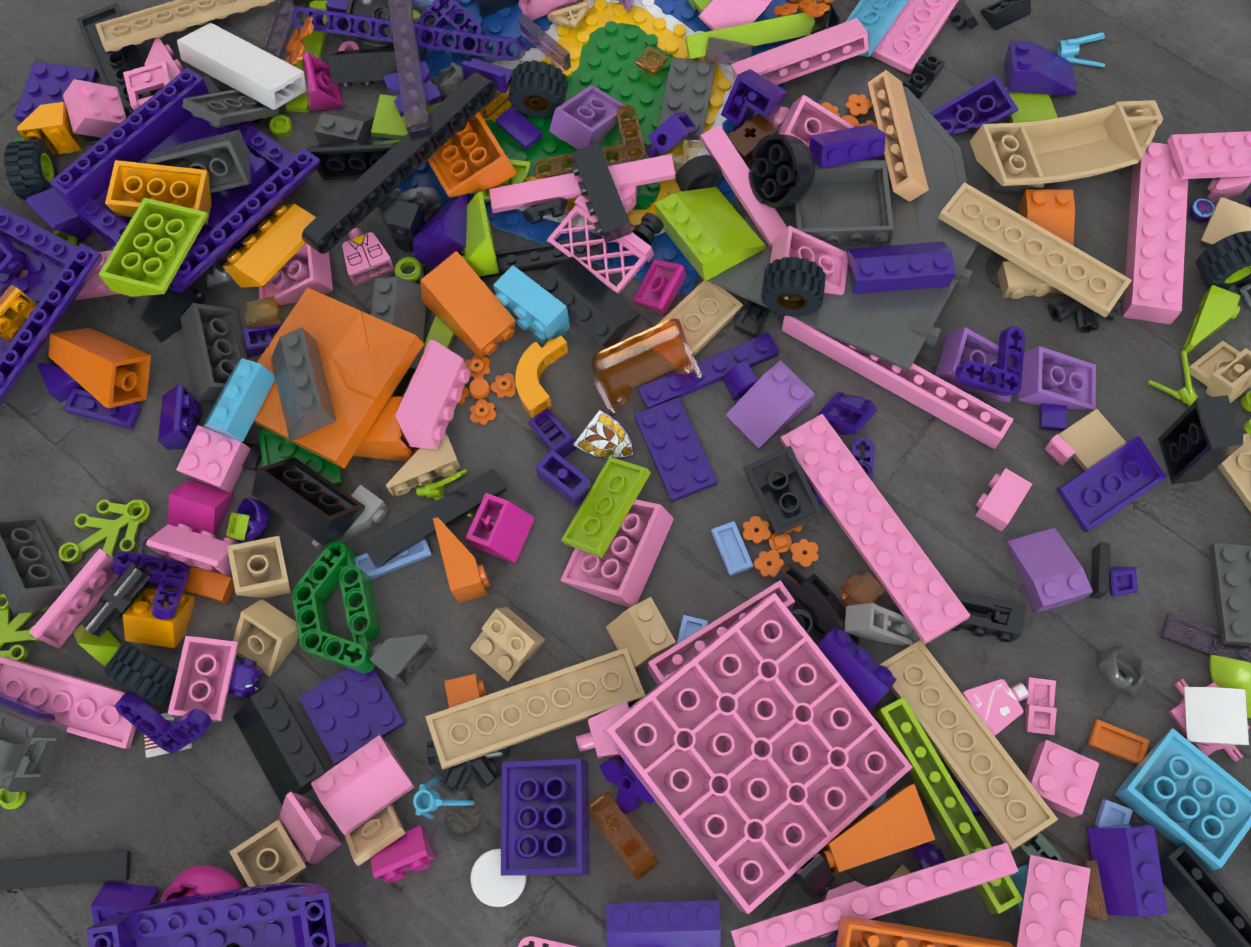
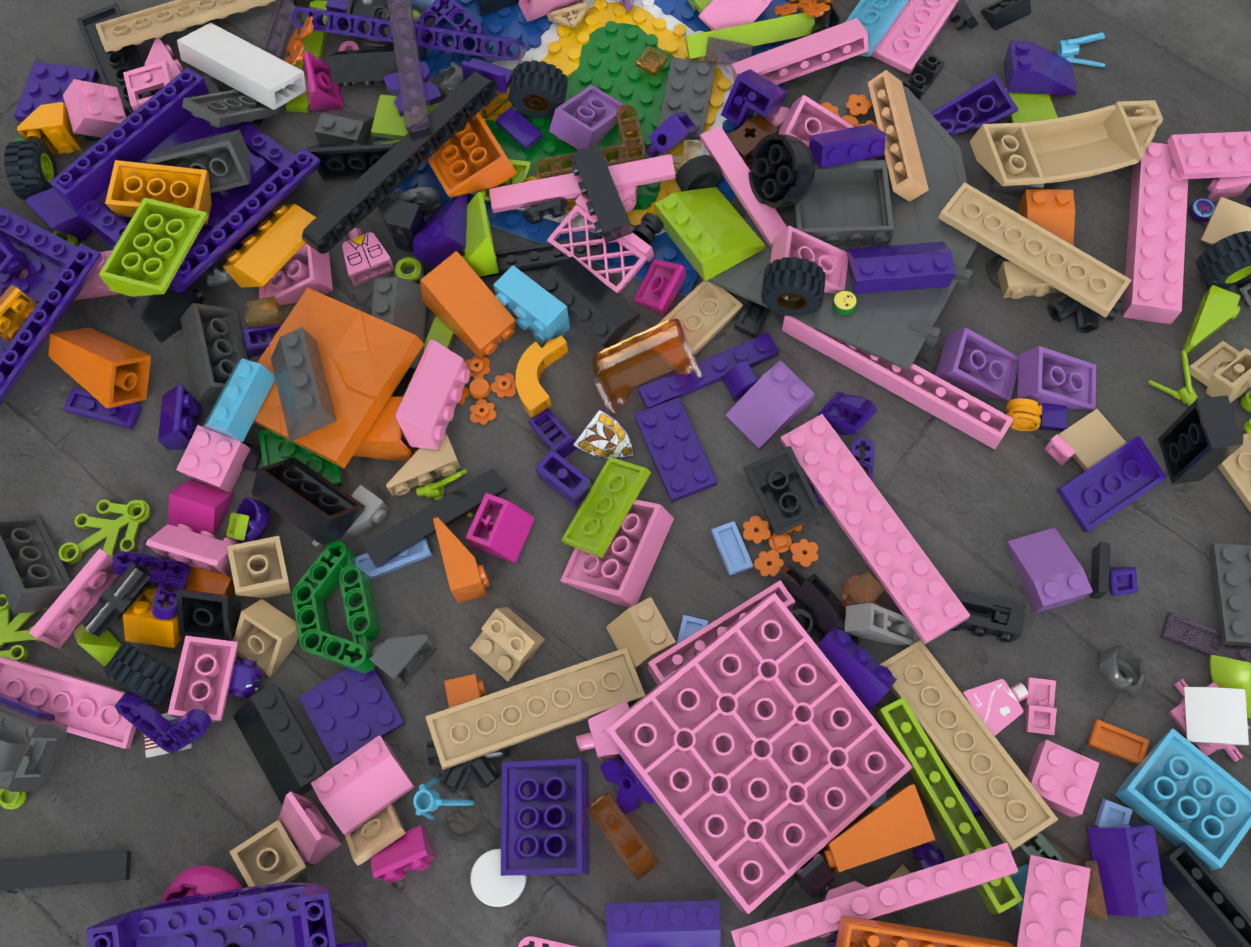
dark purple slope [38,362,85,403] -> none
dark purple panel [91,882,159,925] -> none
lime tile [269,115,293,138] -> none
clear purple tile [519,14,571,71] -> none
dark purple beam [955,326,1025,396] -> none
bright pink brick [975,468,1032,532] -> none
none -> black slope [176,589,241,641]
none -> tile [832,290,858,315]
none -> light orange wheel [1006,398,1043,431]

